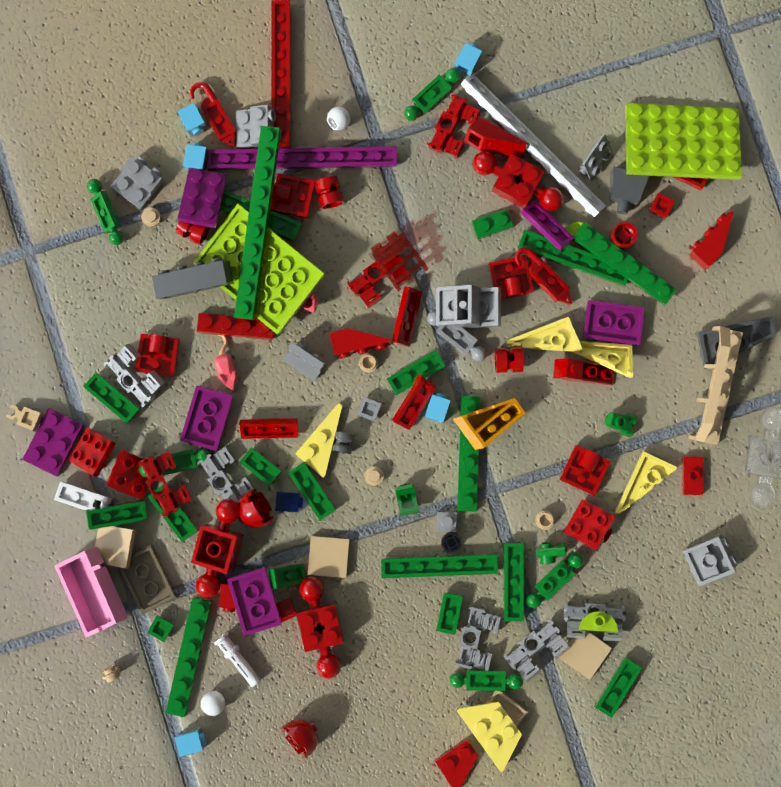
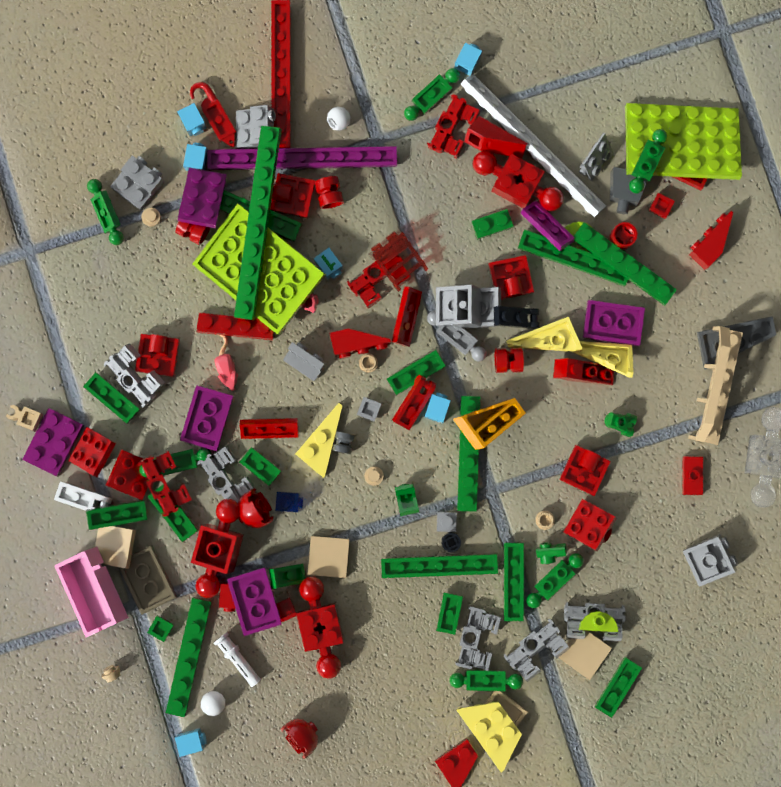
dark grey brick [152,258,234,299] -> none
green plate [288,462,336,521] -> none
red plate [515,247,572,305] -> none
light yellow wing [615,451,677,514] -> none
none -> medium azure brick [314,248,343,280]
none -> black plate [494,306,540,329]
none -> green plate [629,129,668,194]

